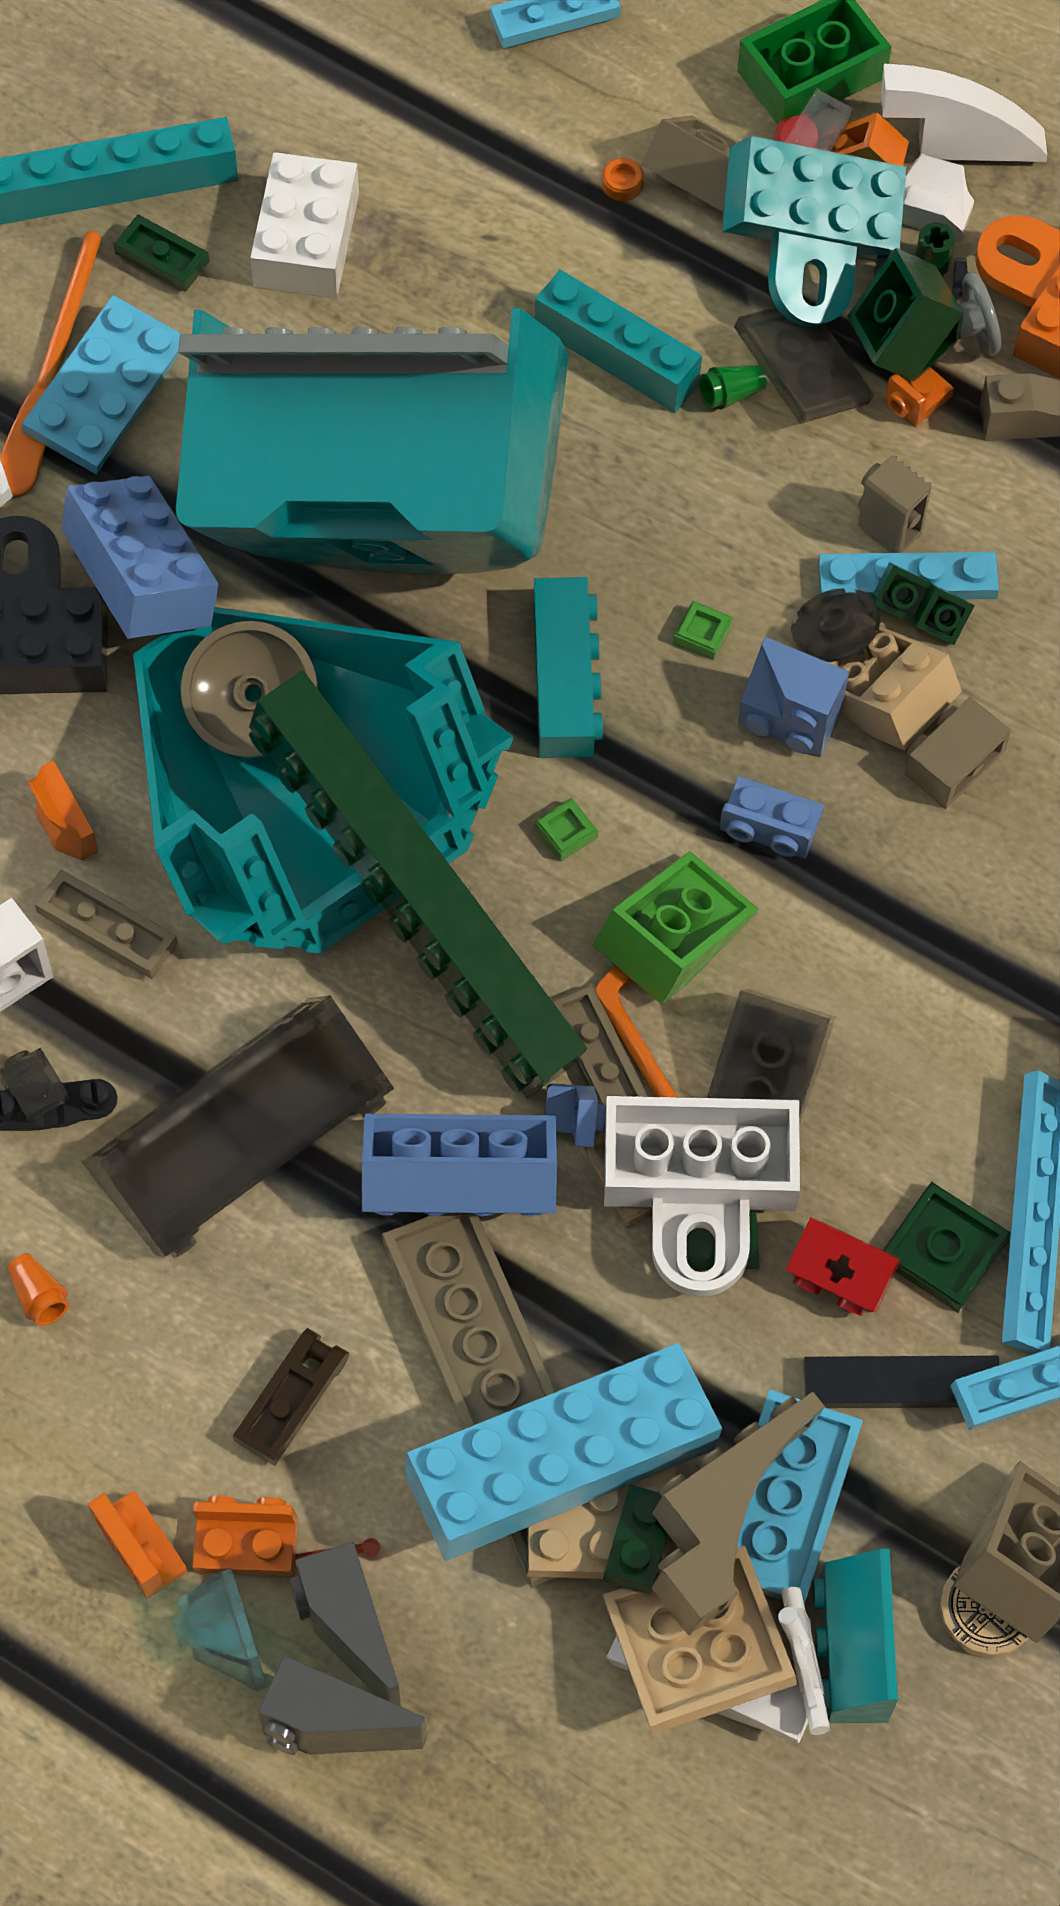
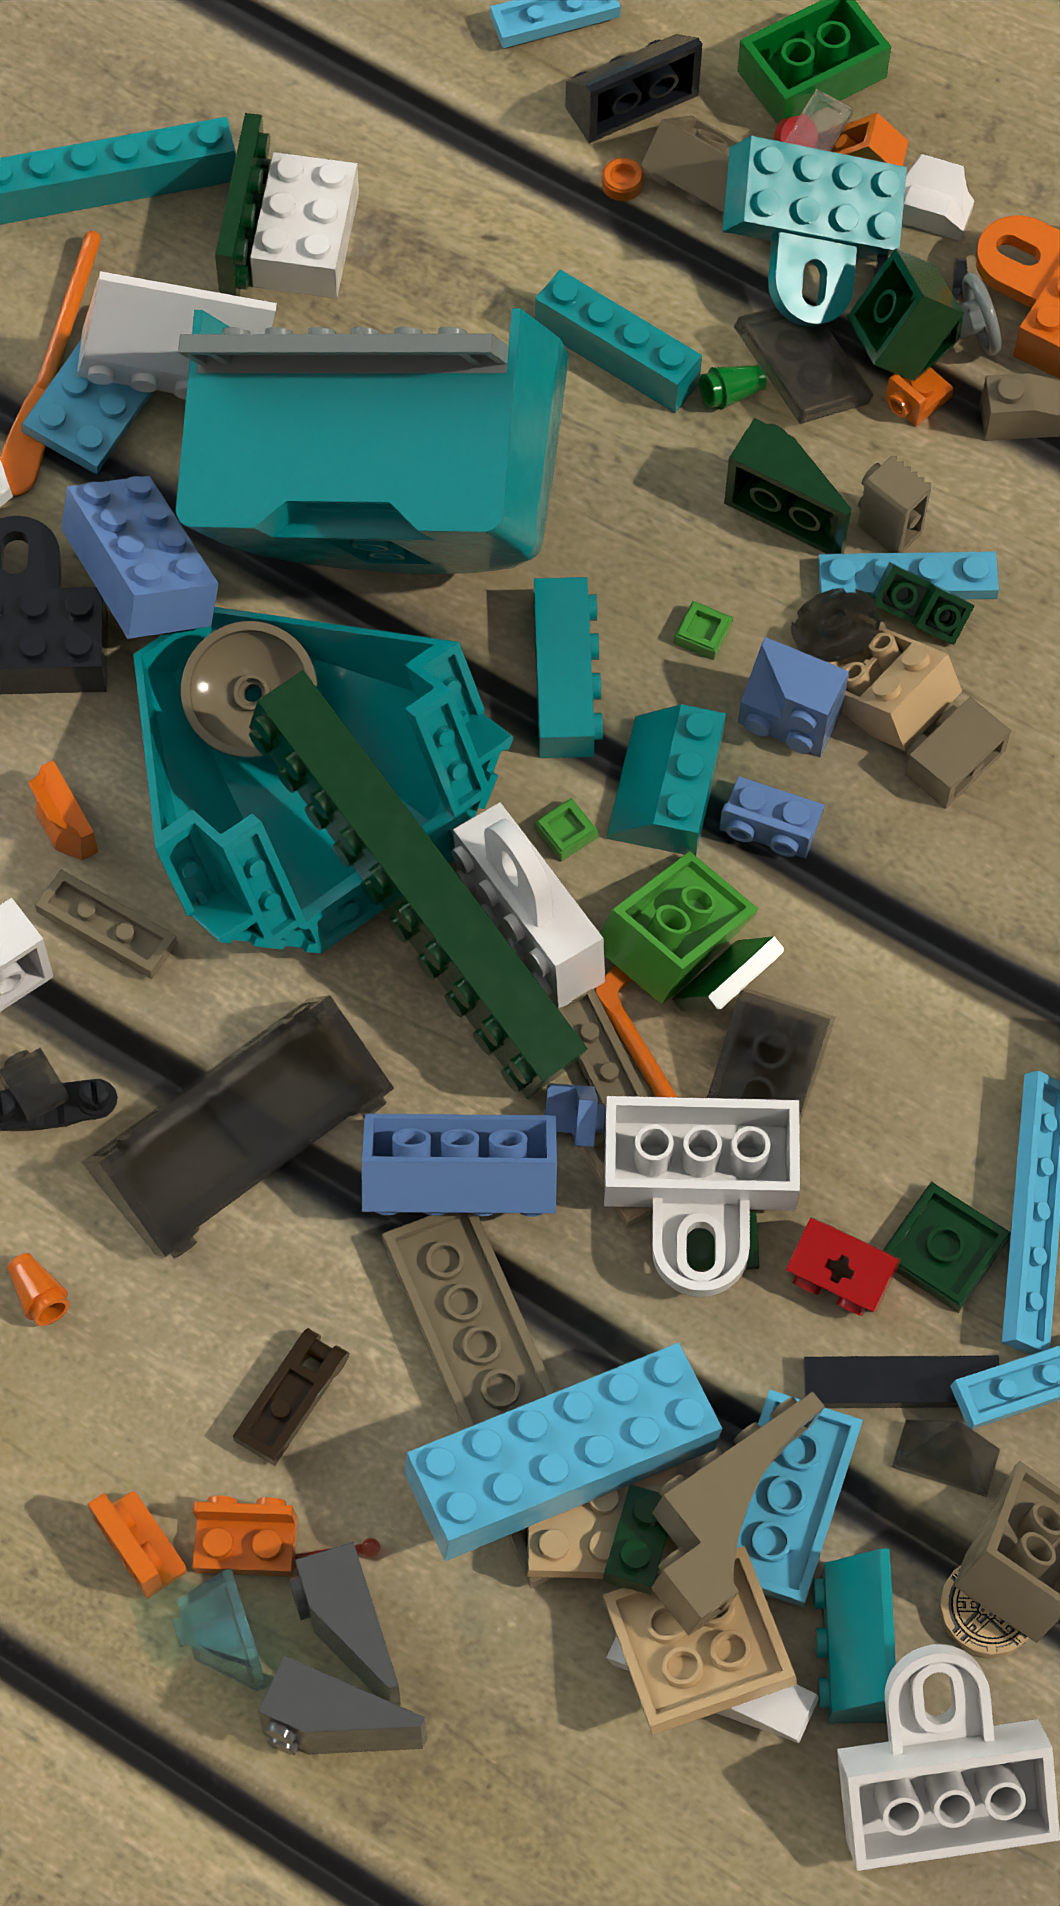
dark green plate [114,214,209,292] -> none
white piece [778,1587,830,1735] -> none
white slope [881,64,1047,162] -> none
dark green piece [915,223,955,276] -> none
none -> white slope [77,271,277,400]
none -> dark green plate [215,113,272,296]
none -> white brick [451,802,605,1009]
none -> black slope [565,34,703,143]
none -> teal slope [606,704,726,856]
none -> dark green tile [672,936,784,1012]
none -> dark green slope [724,418,852,554]
none -> white brick [837,1644,1060,1871]
none -> clear smoke slope [892,1420,1000,1497]

